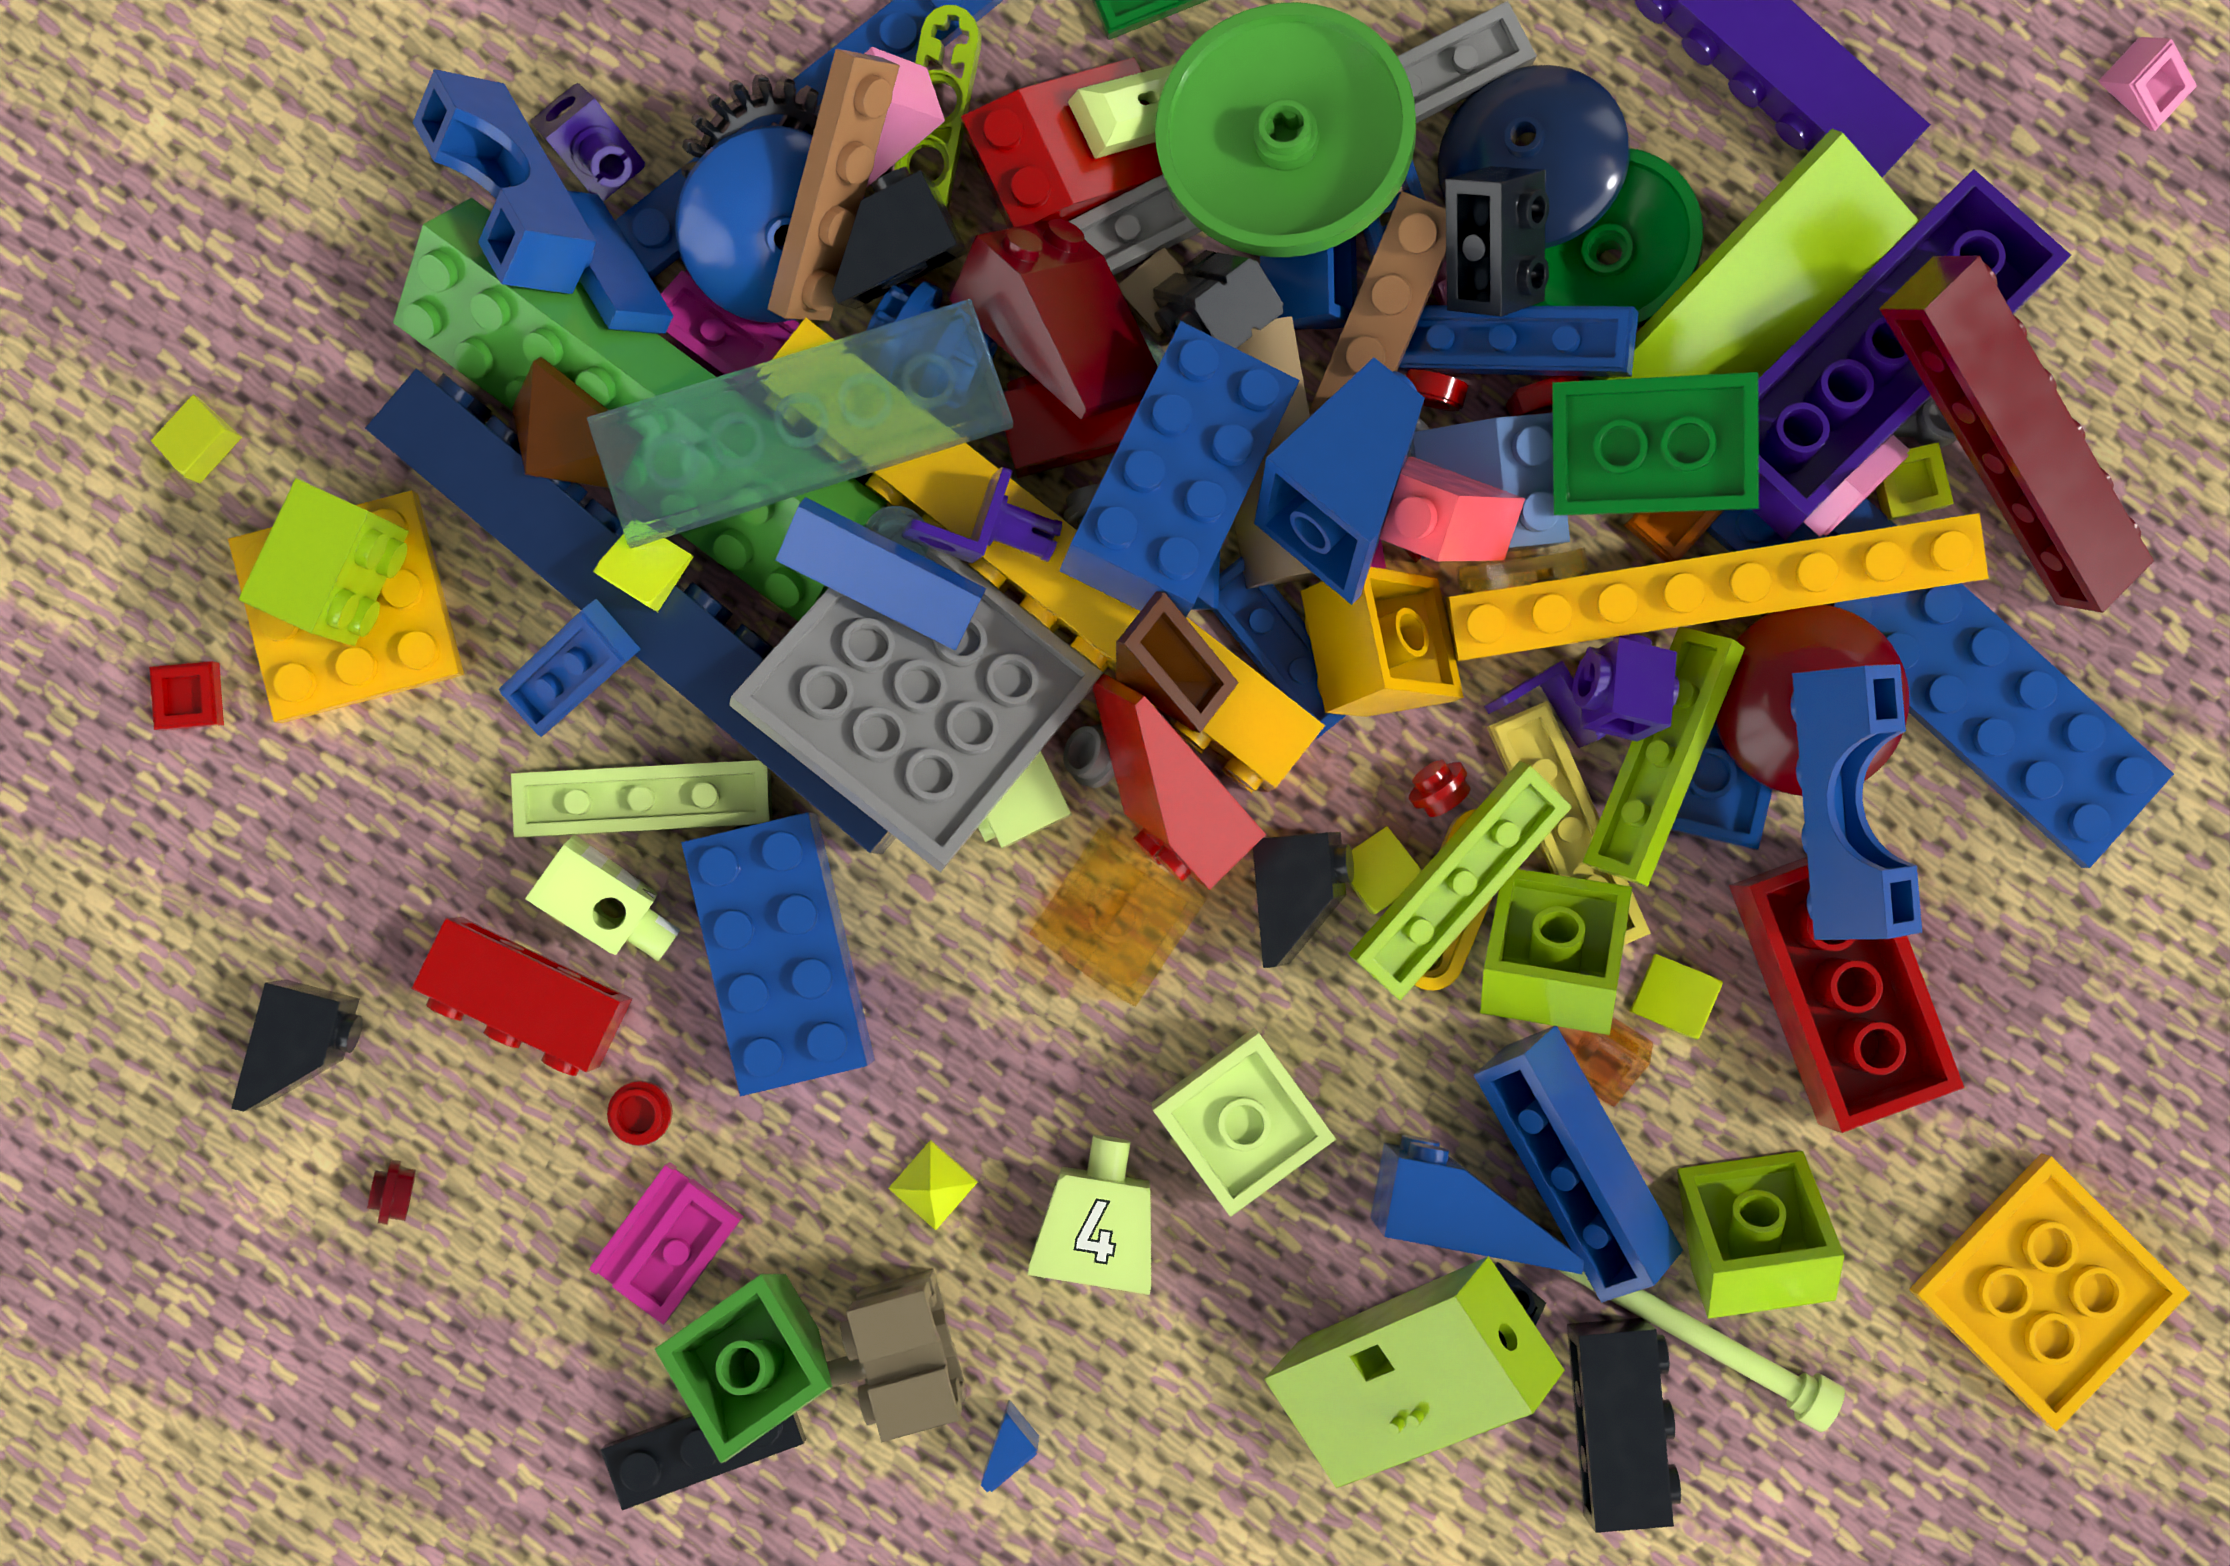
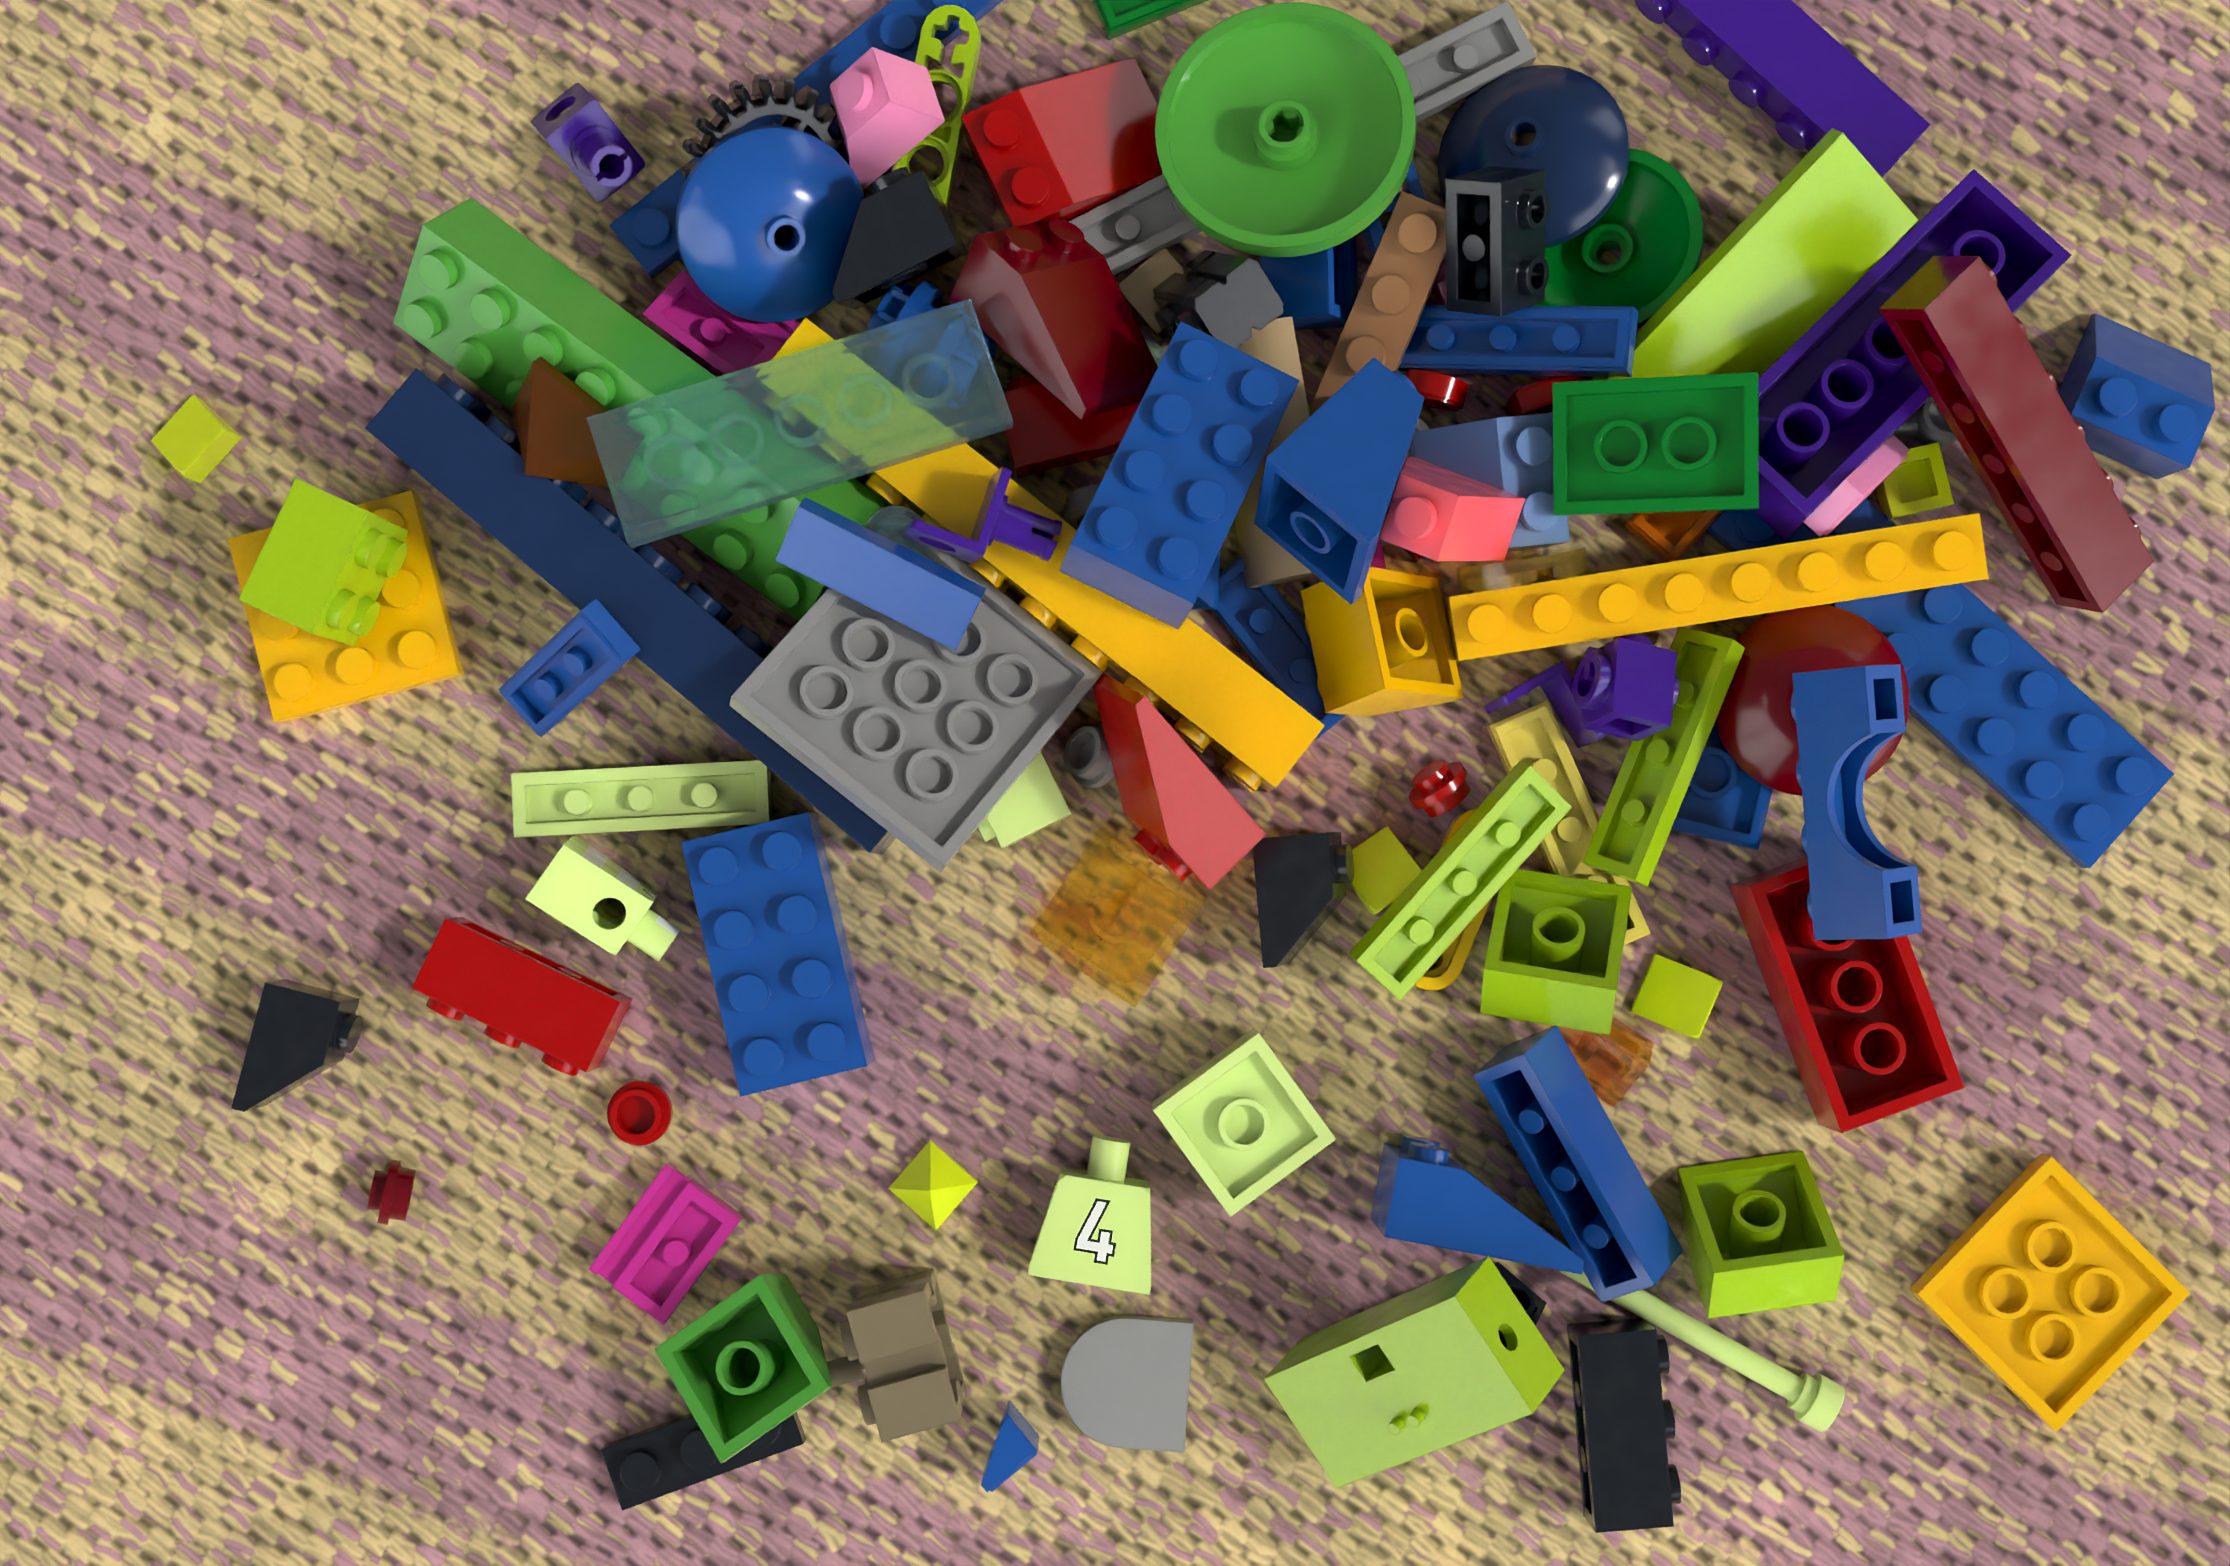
red tile [149,661,224,731] -> none
blue arch [412,69,597,294] -> none
blue tile [567,190,674,334] -> none
neon yellow slope [593,520,694,612] -> none
medium nougat plate [767,49,900,321] -> none
yellowish green piece [1068,64,1176,159] -> none
reddish brown slope [1116,591,1239,733] -> none
bright pink slope [2099,37,2197,131] -> none
none -> light grey tile [1061,1315,1194,1453]
none -> blue slope [2058,313,2215,479]

